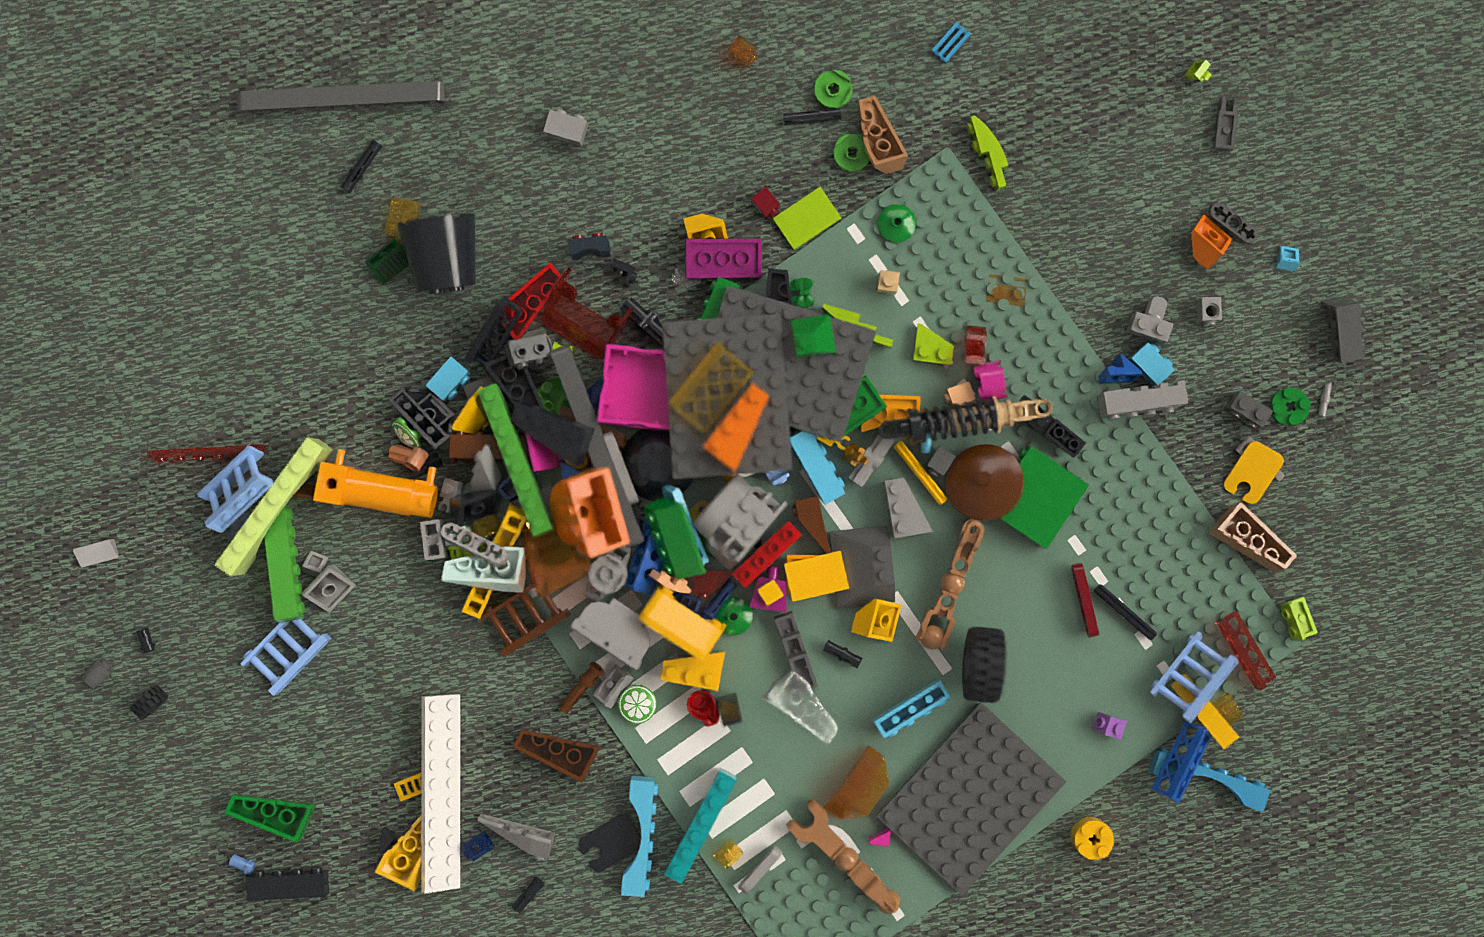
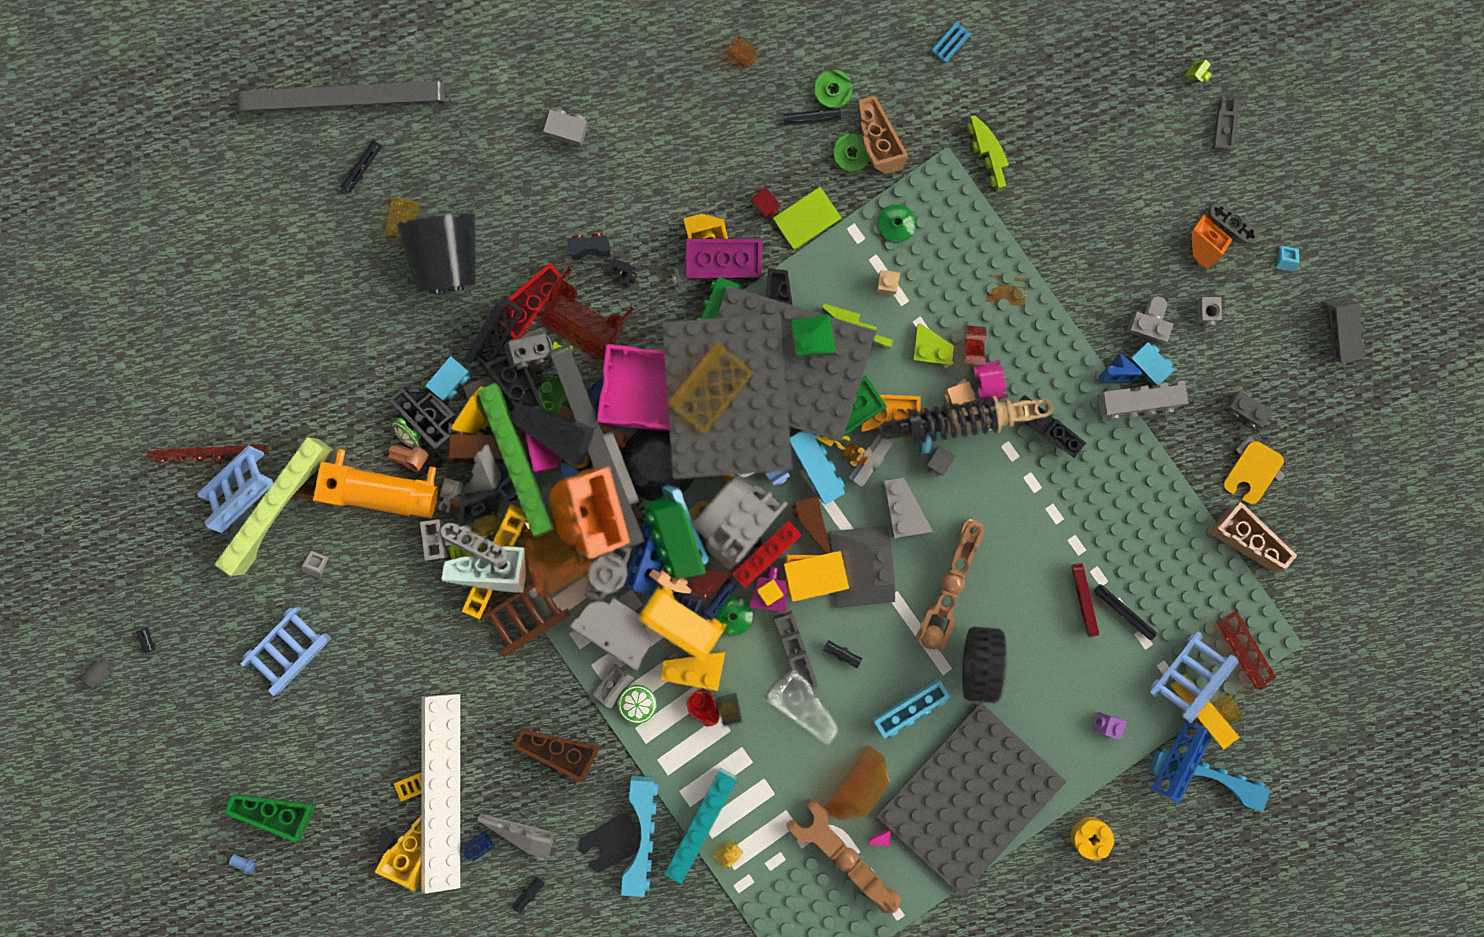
light grey slope [73,539,119,568] -> none
black tyre [130,685,168,720] -> none
black brick [246,867,329,901] -> none
bright green brick [264,505,305,623] -> none
light grey slope [302,565,355,613] -> none
dark green panel [365,238,409,285] -> none
reddish brown pin [558,662,605,714] -> none
black piece [620,297,664,348] -> none
orange wedge [703,384,769,473] -> none
light grey beam [738,845,783,894] -> none
green piece [790,277,815,308] -> none
yellow slope [851,599,902,642] -> none
yellow axle [894,441,947,505] -> none
reddish brown dish [946,444,1024,521] -> none
green panel [999,446,1089,549] -> none
green plate [1270,387,1311,426] -> none
lime bracket [1280,597,1318,641] -> none
light grey piece [1317,382,1332,417] -> none

